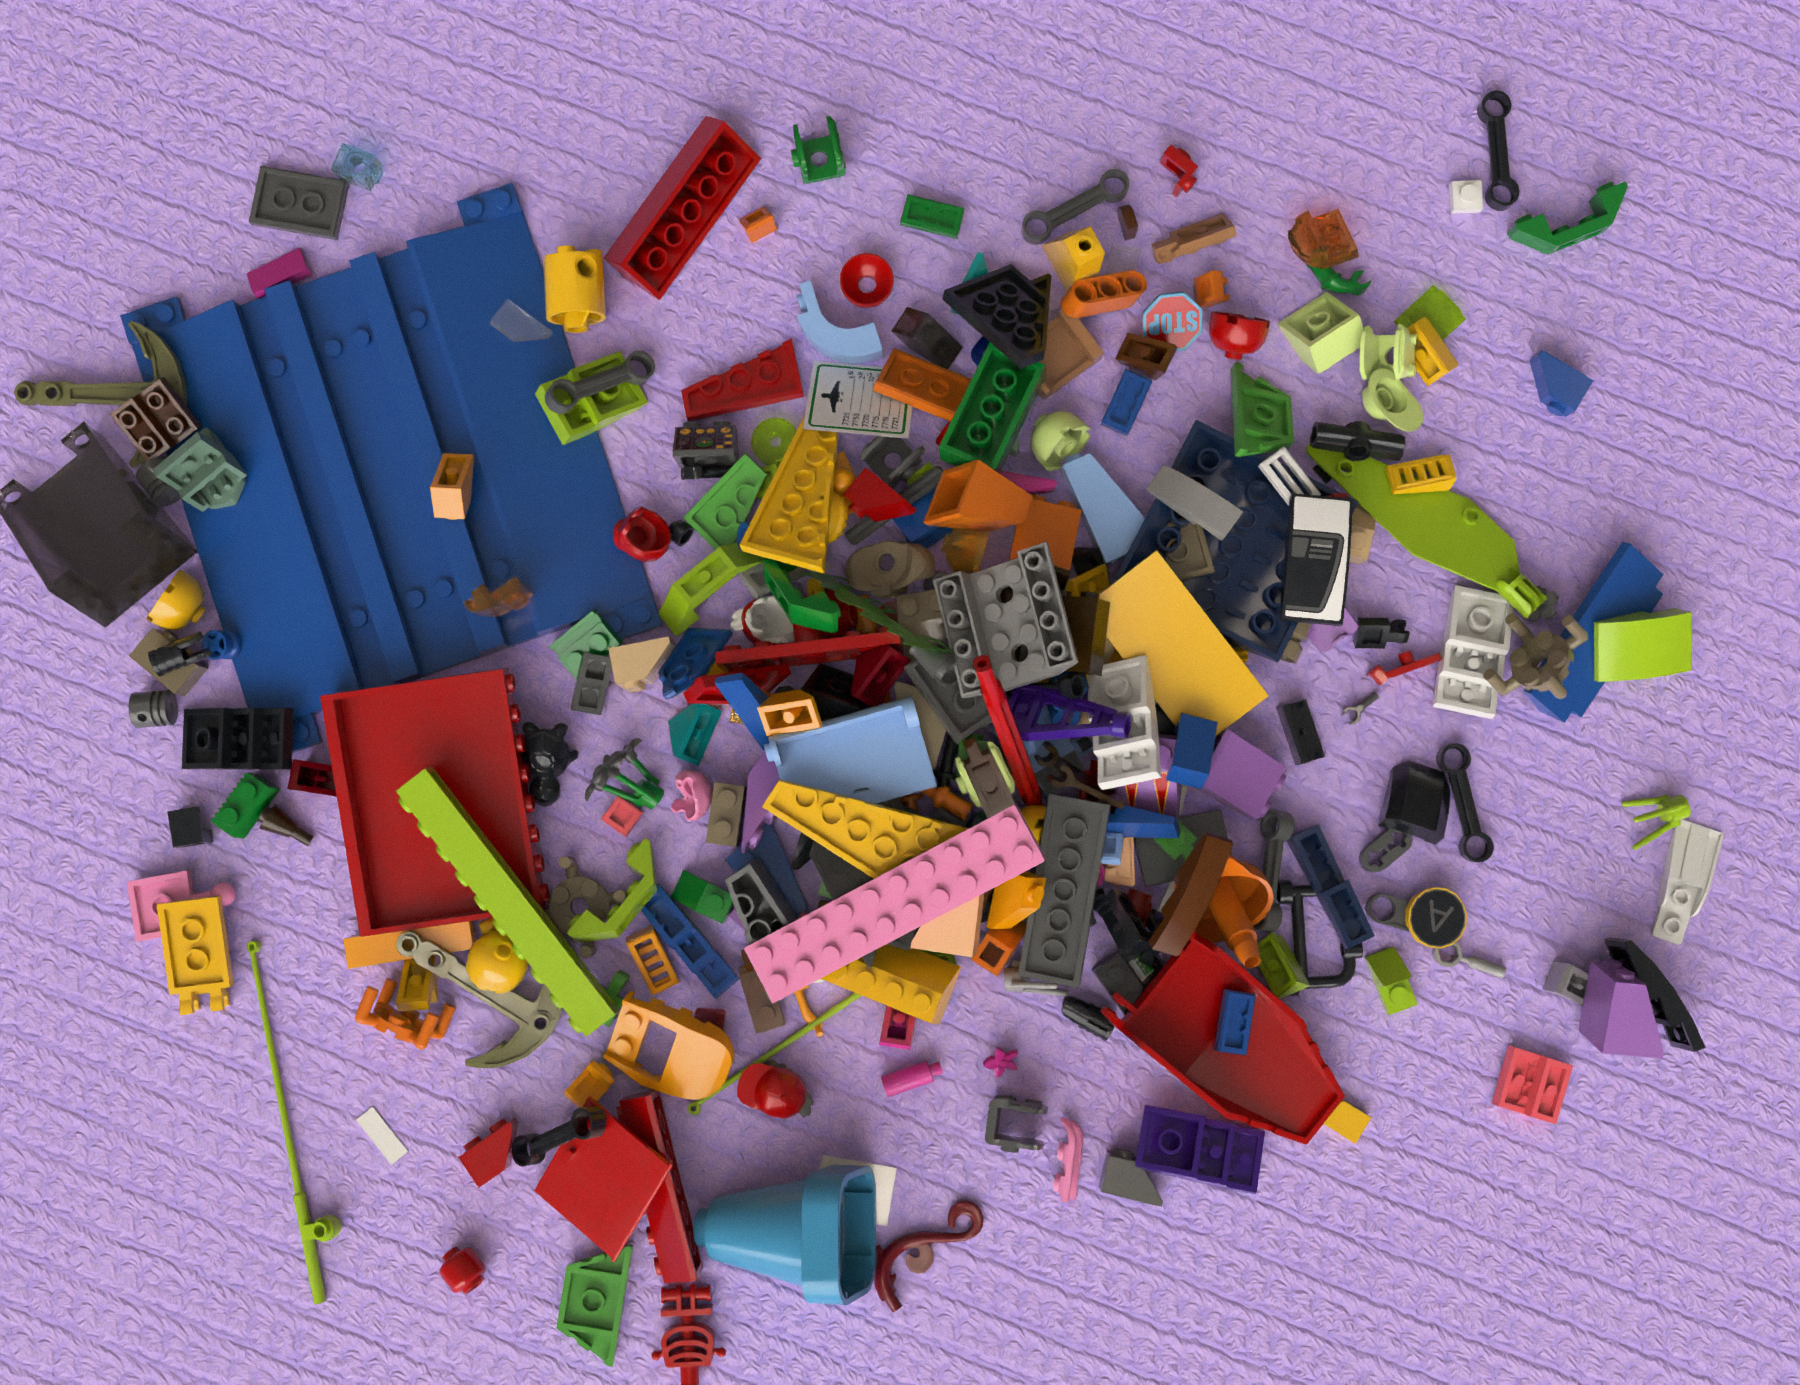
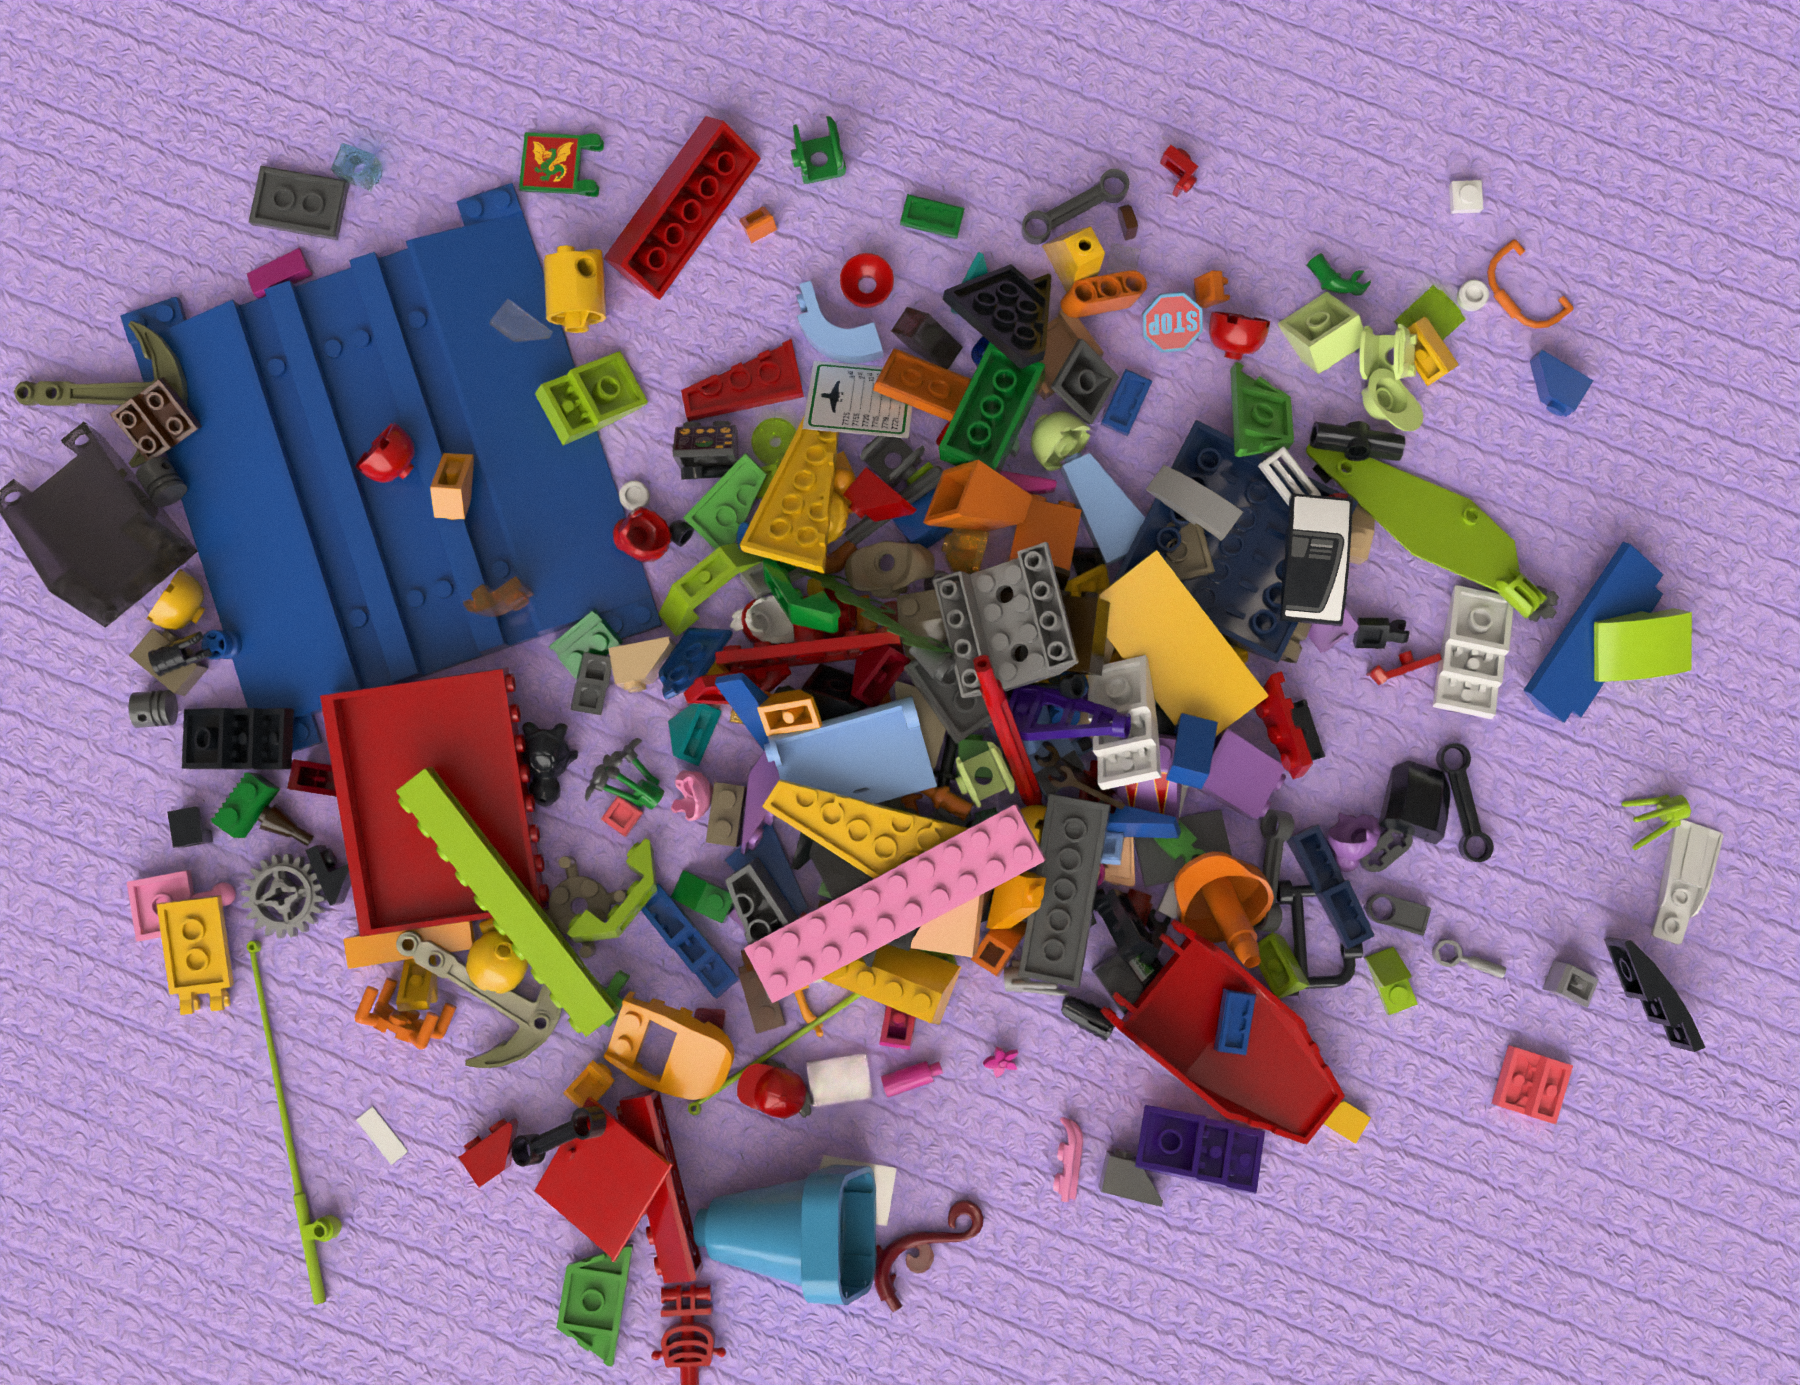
sand green piece [153,428,247,512] -> none
red head [439,1246,486,1295] -> none
dark grey piece [545,351,655,414] -> none
light orange slope [626,925,680,996] -> none
reddish brown hinge [963,737,1015,818] -> none
dark grey piece [985,1095,1049,1153] -> none
reddish brown slope [1115,333,1178,380] -> none
reddish brown slope [1149,832,1233,957] -> none
medium nougat hinge [1151,213,1237,264] -> none
clear orange slope [1288,209,1359,269] -> none
dark grey hand [1341,692,1379,725] -> none
yellow slope [1386,455,1456,494] -> none
black tile [1405,887,1467,949] -> none
black piece [1477,90,1520,211] -> none
dark tan plate [1483,613,1588,699] -> none
green slope [1507,181,1628,255] -> none
medium lavender slope [1578,959,1664,1058] -> none
none -> light grey gear [241,854,327,938]
none -> black slope [305,845,351,906]
none -> red cylinder [355,422,415,483]
none -> flag [519,132,604,197]
none -> white tile [619,481,650,511]
none -> plate [806,1052,873,1107]
none -> dark orange arm [814,541,858,574]
none -> dark grey slope [1050,339,1119,425]
none -> red wing [1254,671,1313,780]
none -> medium lavender piece [1328,813,1381,872]
none -> white tile [1457,280,1489,311]
none -> orange piece [1487,240,1574,329]

